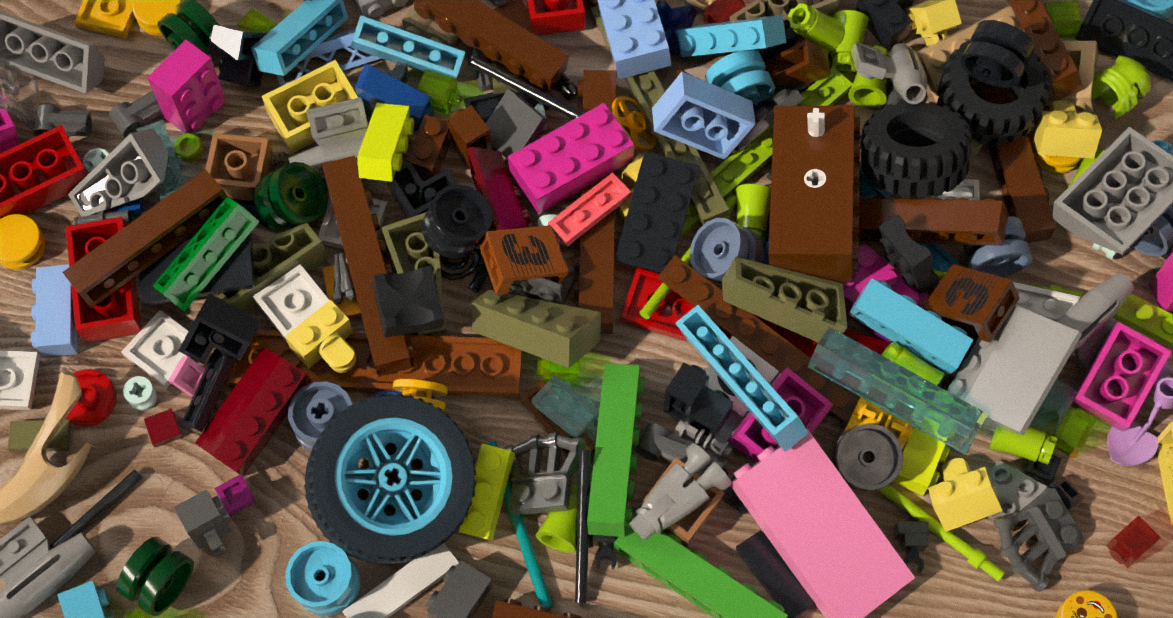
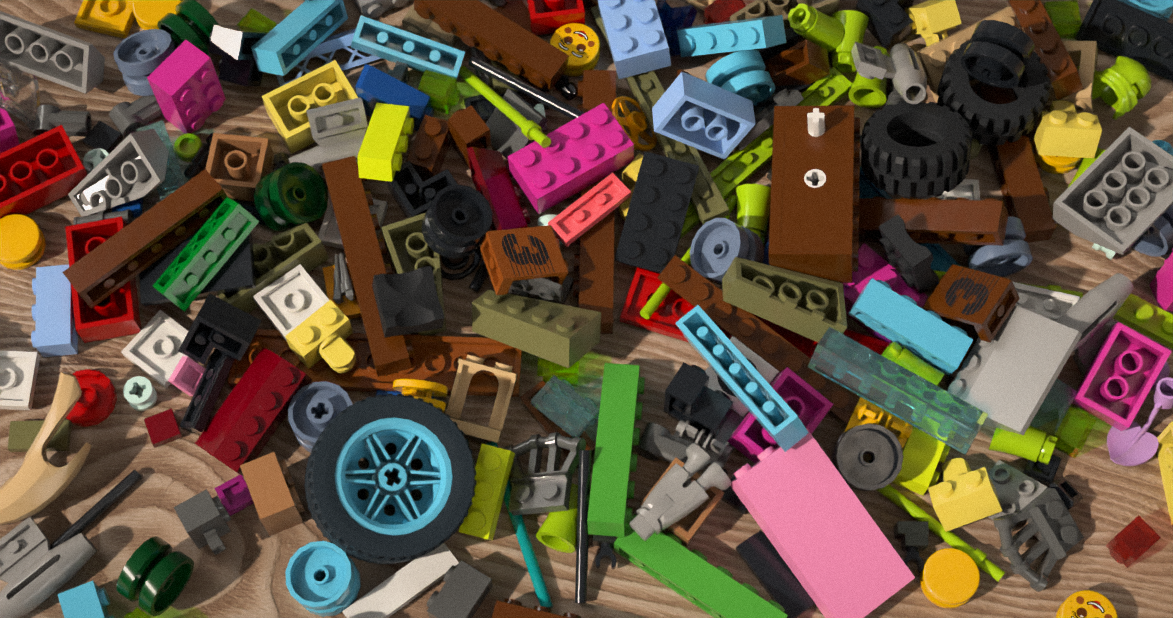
none -> black tile [83,120,123,154]
none -> sand blue wheel [113,29,176,96]
none -> black axle [184,133,213,180]
none -> medium nougat brick [240,452,305,536]
none -> tan panel [446,354,517,443]
none -> lime bar [458,66,551,148]
none -> yellow head [550,23,600,76]
none -> yellow head [920,548,980,608]

